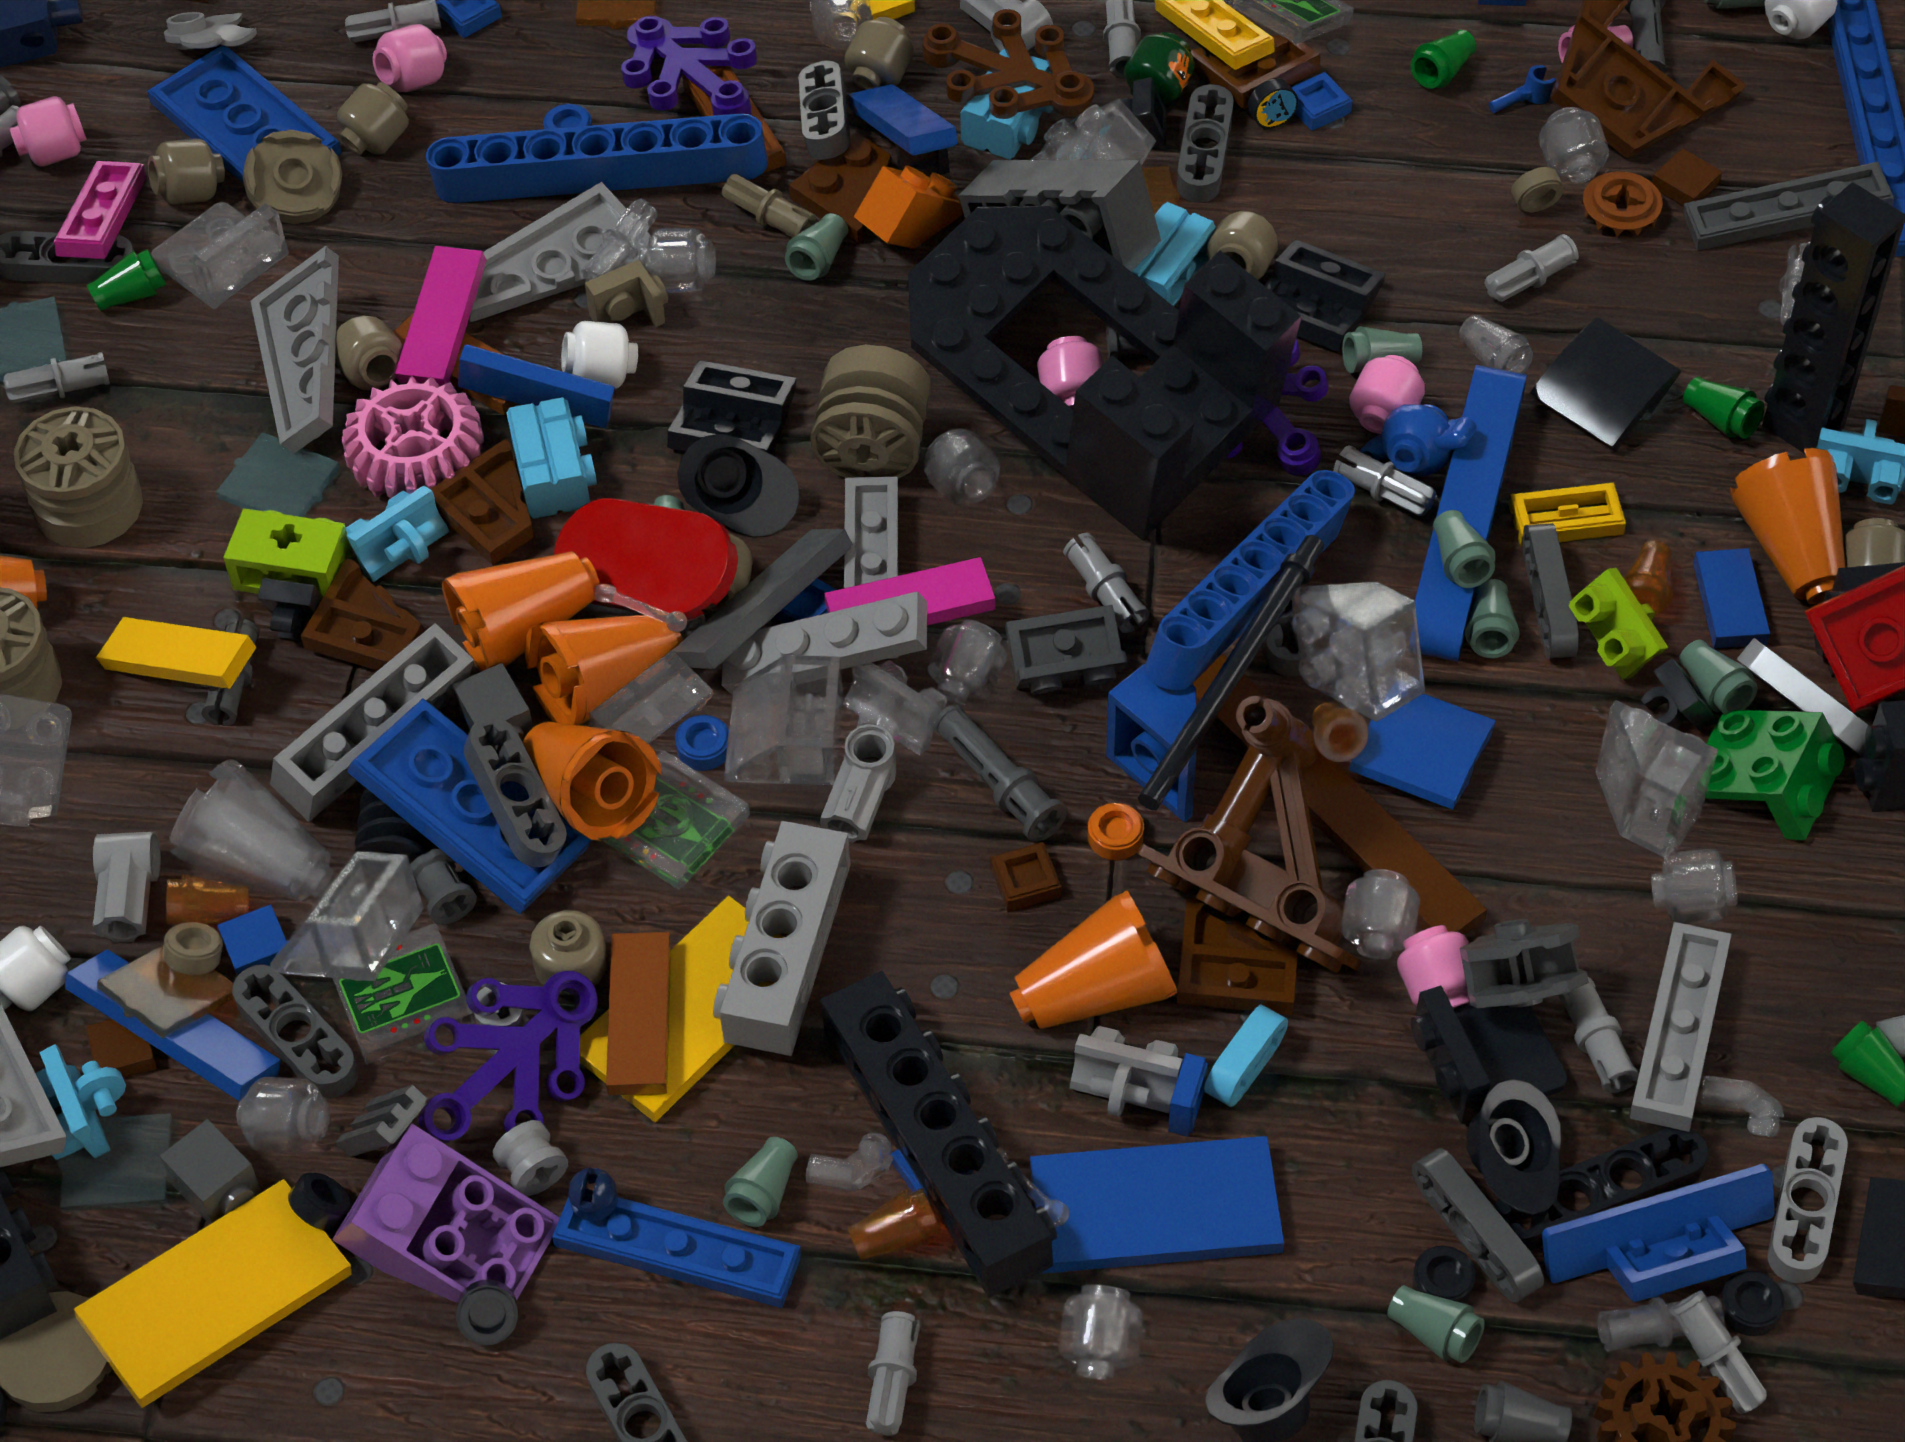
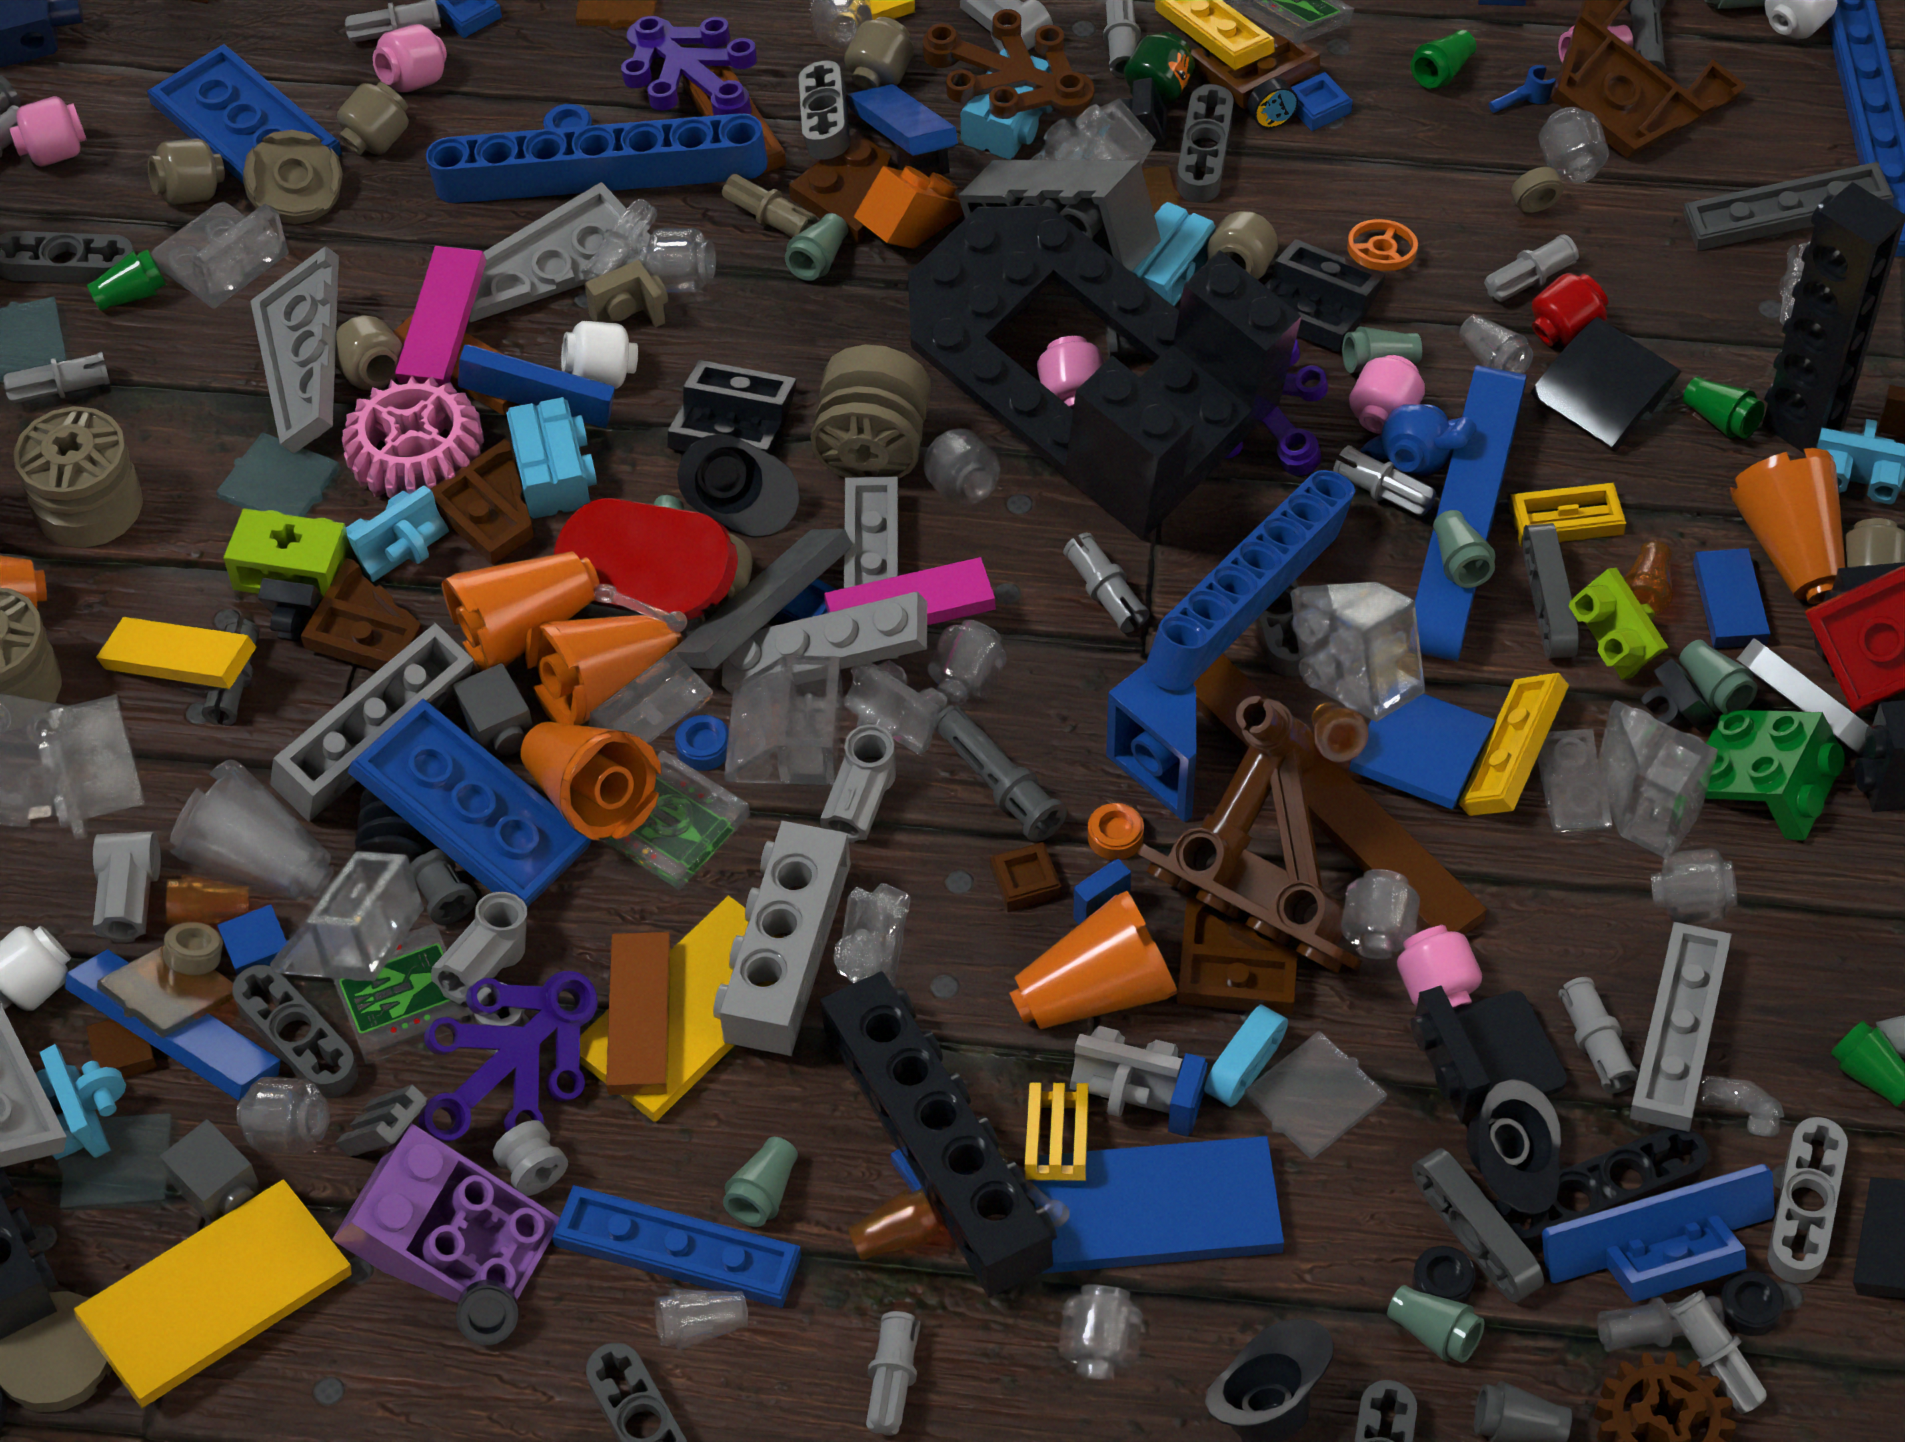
dark pink tile [54,161,146,259] -> none
light grey plate [164,12,257,50] -> none
black tile [288,1173,351,1230] -> none
dark grey beam [463,717,567,867] -> none
dark tan head [529,910,608,996] -> none
dark blue hinge [568,1167,618,1221] -> none
clear arm [806,1133,893,1191] -> none
dark grey bracket [1005,605,1128,694] -> none
black bar [1138,535,1324,810] -> none
dark grey hinge [1460,919,1589,1008] -> none
sand green cone [1465,579,1520,658] -> none
dark orange gear [1582,171,1663,237] -> none
reddish brown tile [1652,148,1723,206] -> none
none -> clear bracket [38,694,145,840]
none -> light grey piece [431,892,527,1005]
none -> clear cone [655,1289,748,1350]
none -> clear hips [834,883,911,988]
none -> yellow tile [1025,1083,1089,1181]
none -> blue tile [1073,859,1131,924]
none -> clear piece [1244,1031,1387,1160]
none -> orange piece [1347,219,1418,271]
none -> yellow tile [1459,673,1569,816]
none -> red head [1532,273,1609,348]
none -> clear slope [1537,729,1612,833]

